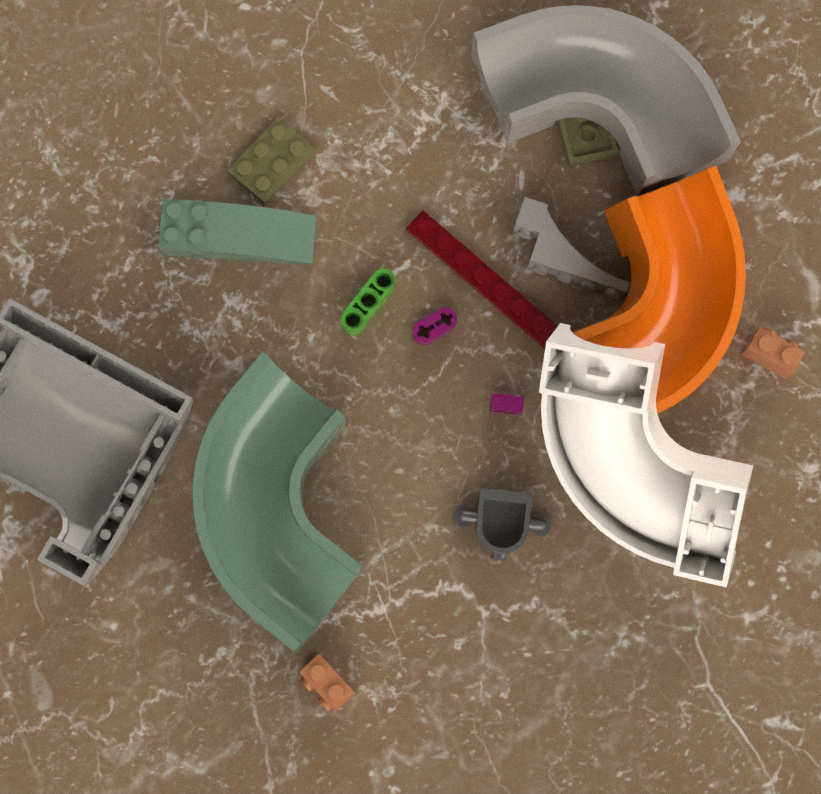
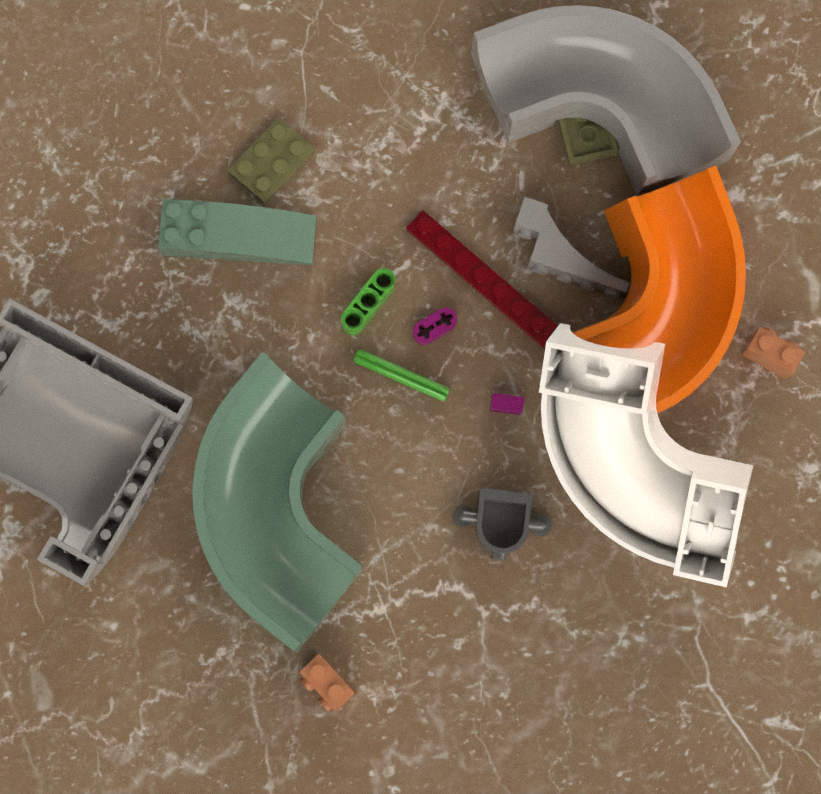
none -> bright green axle [354,349,449,401]

